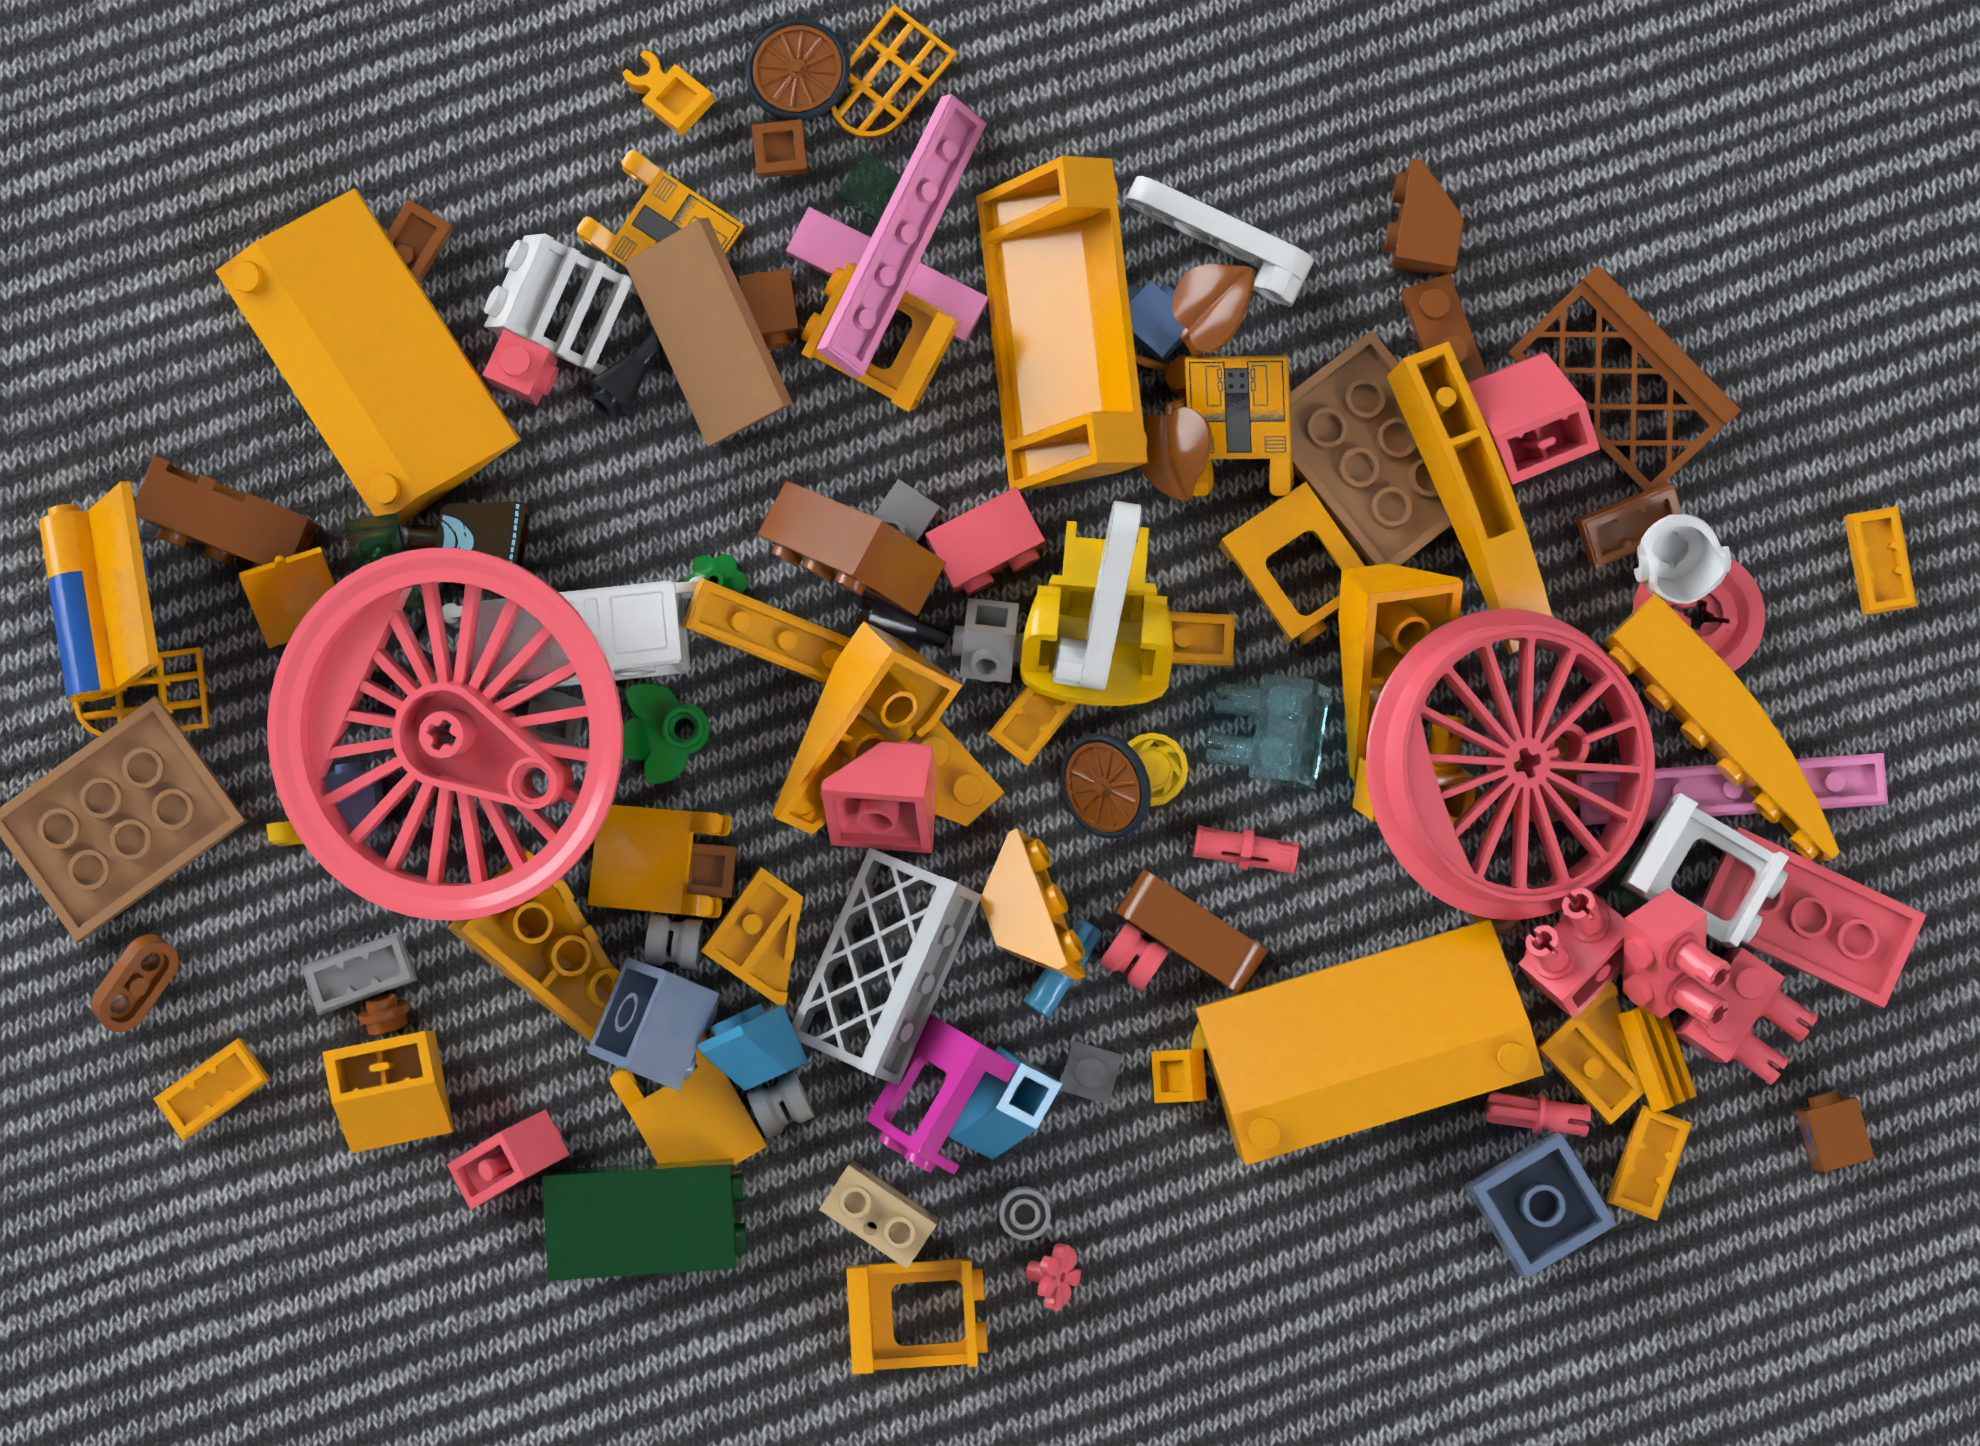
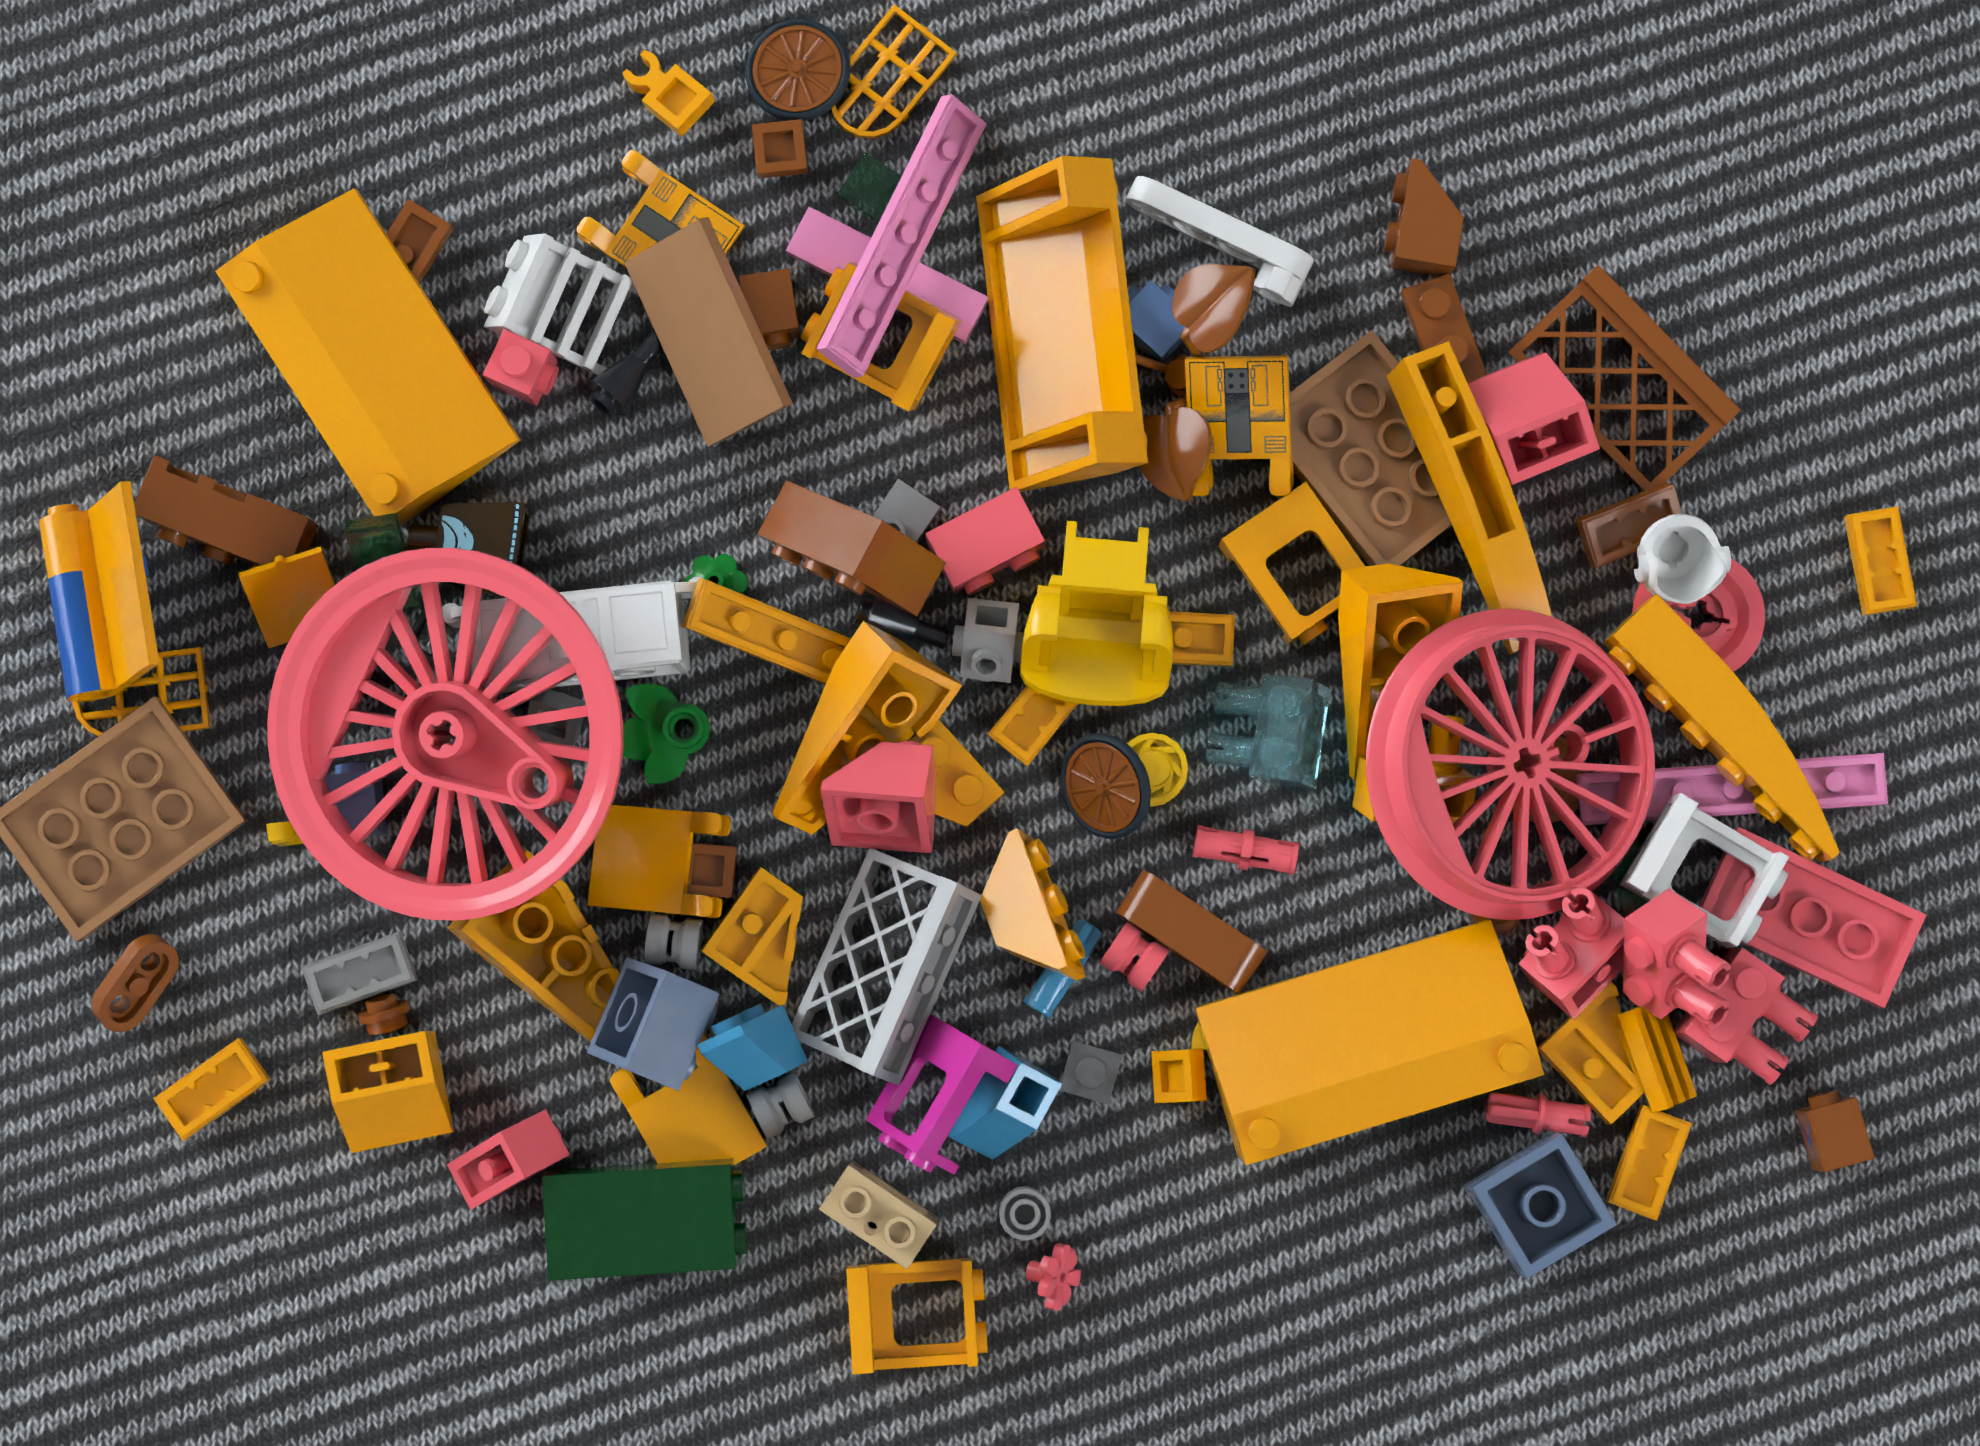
white beam [1052,501,1141,691] -> none

